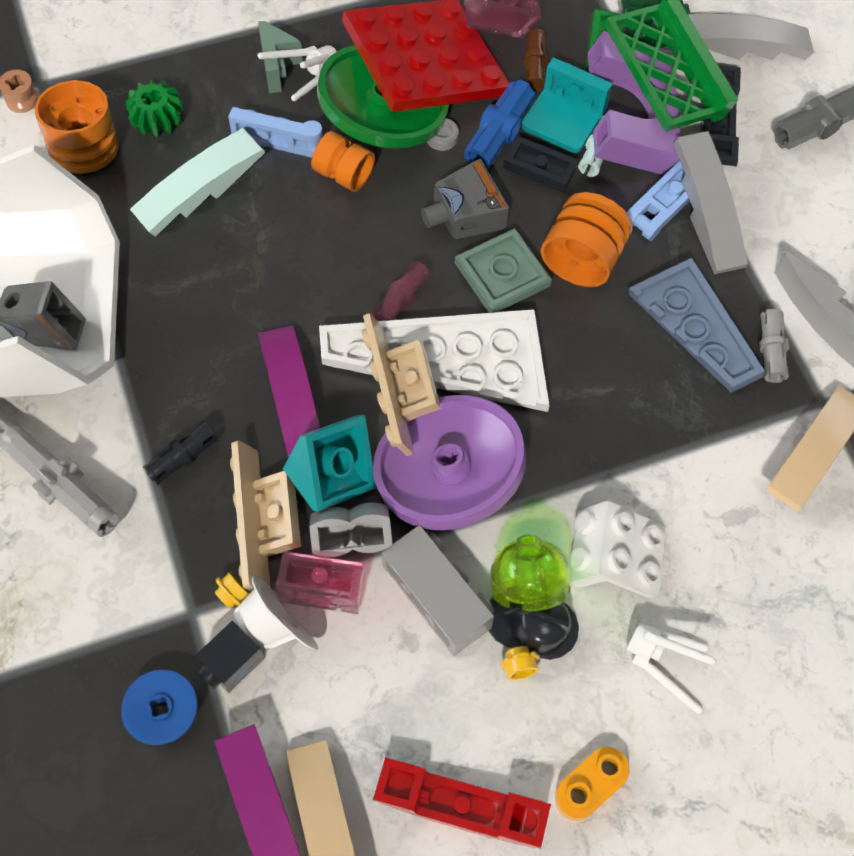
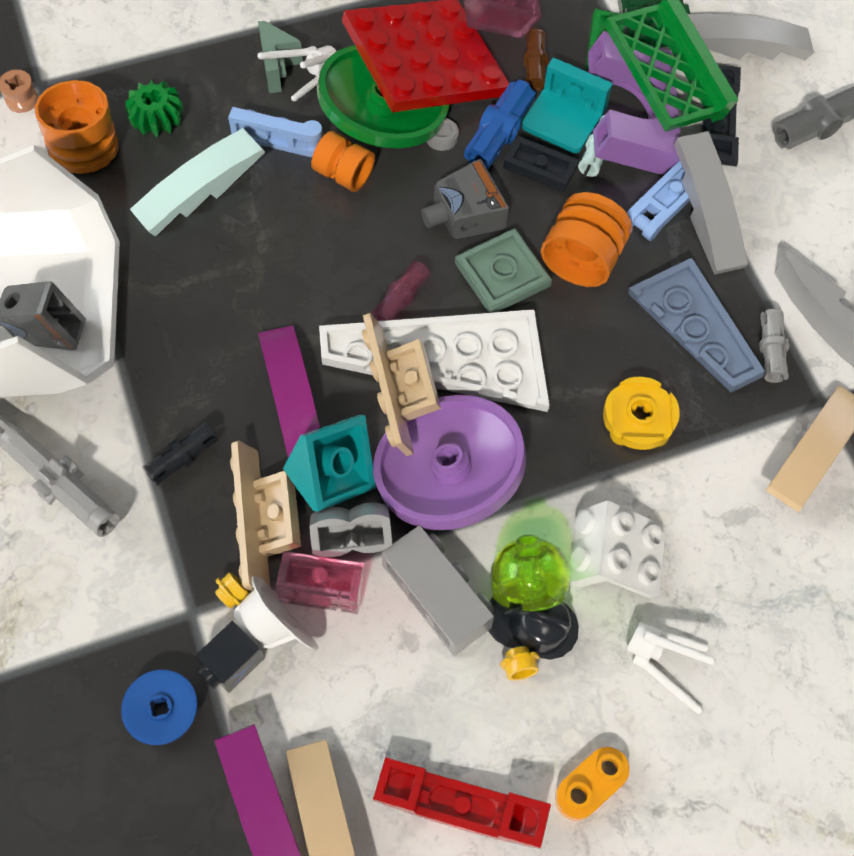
none -> yellow plate [603,377,680,450]

